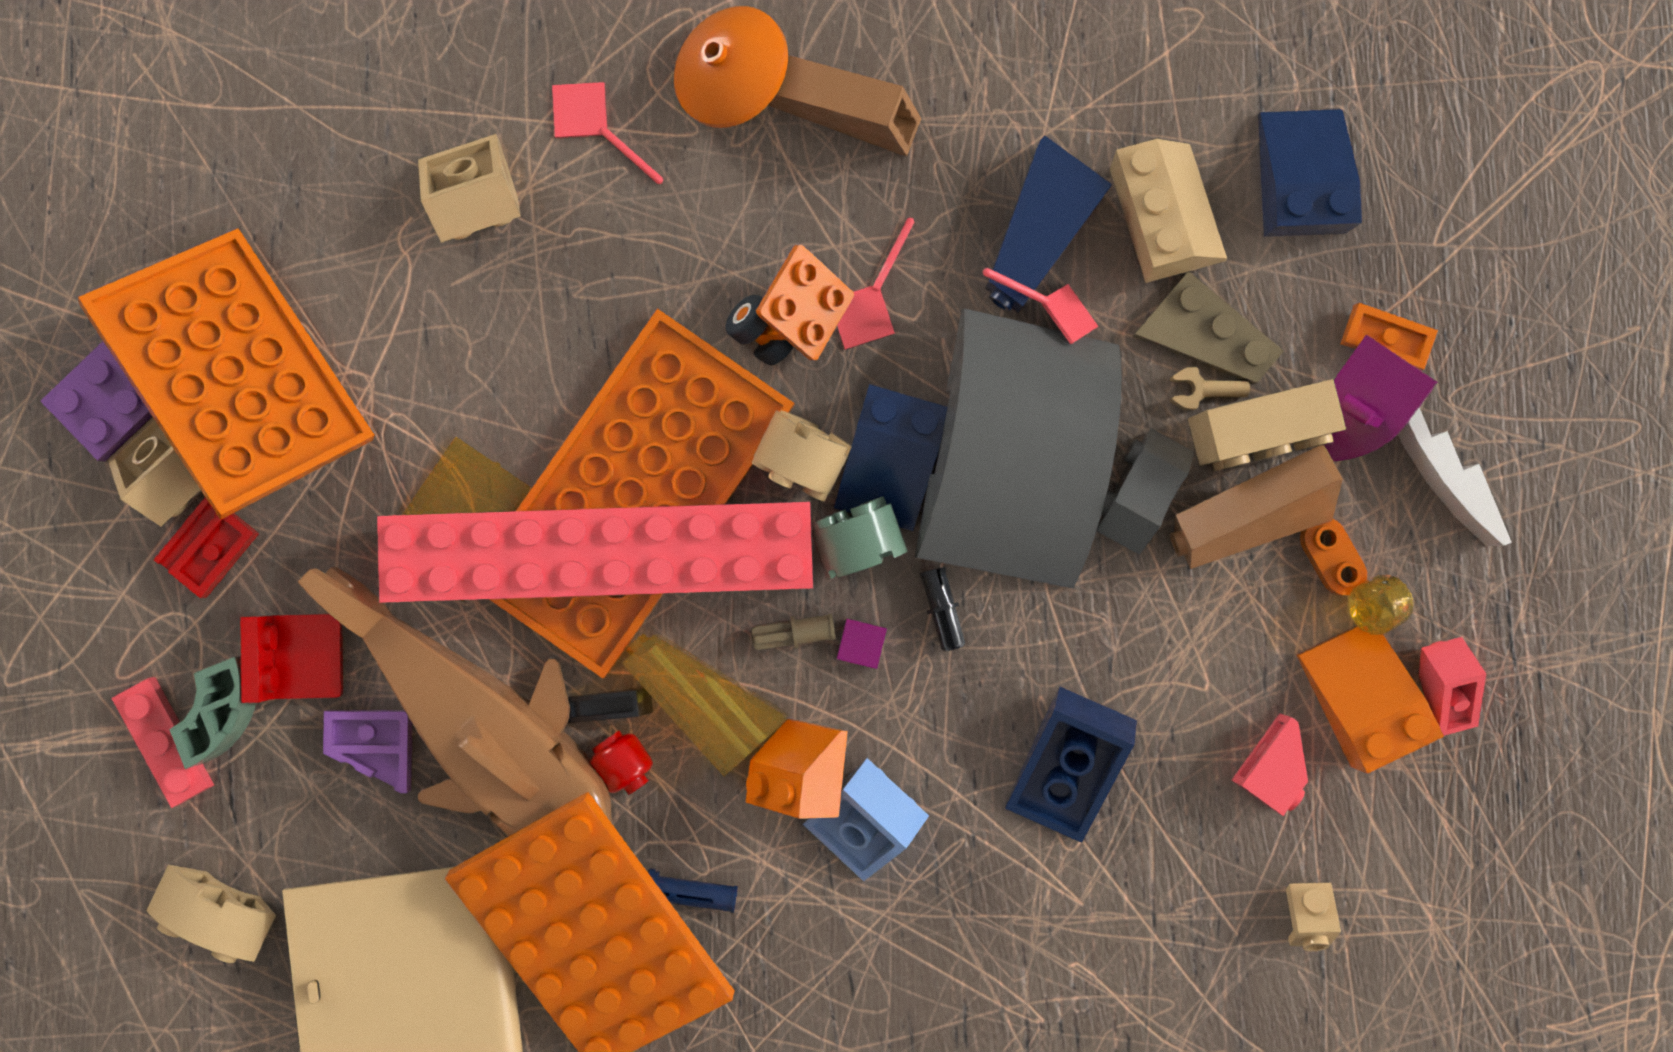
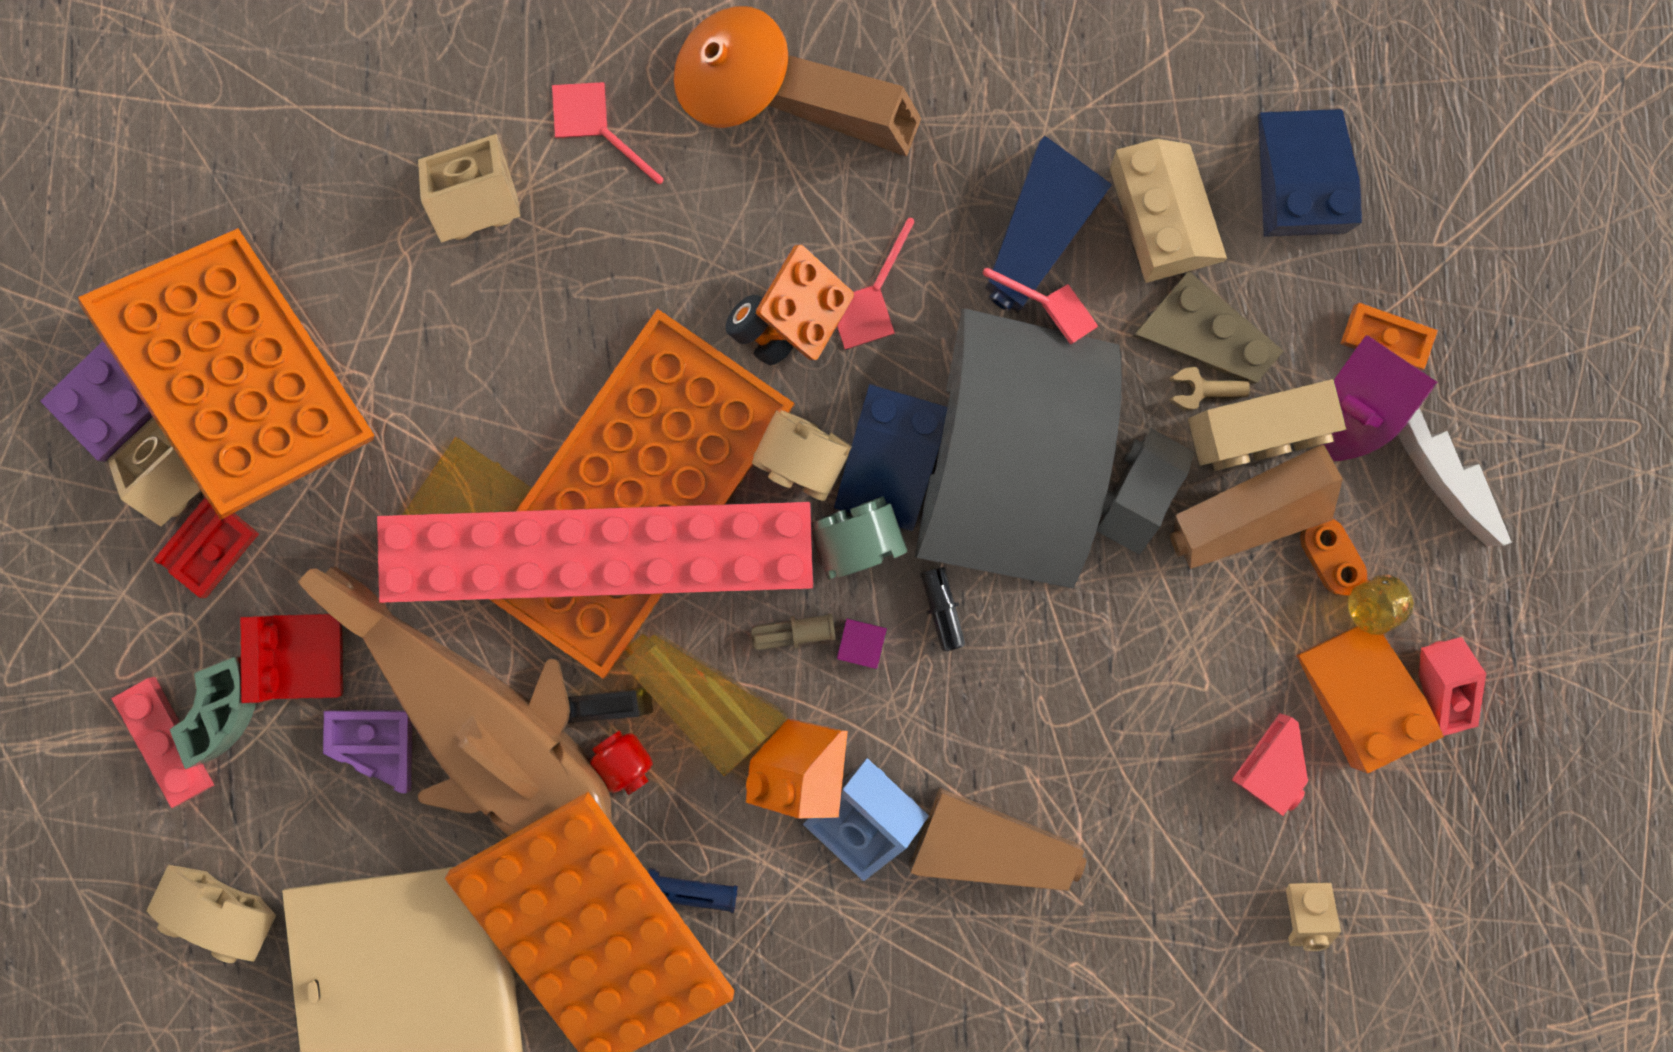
dark blue slope [1005,686,1137,843] -> none
none -> medium nougat slope [909,788,1086,891]

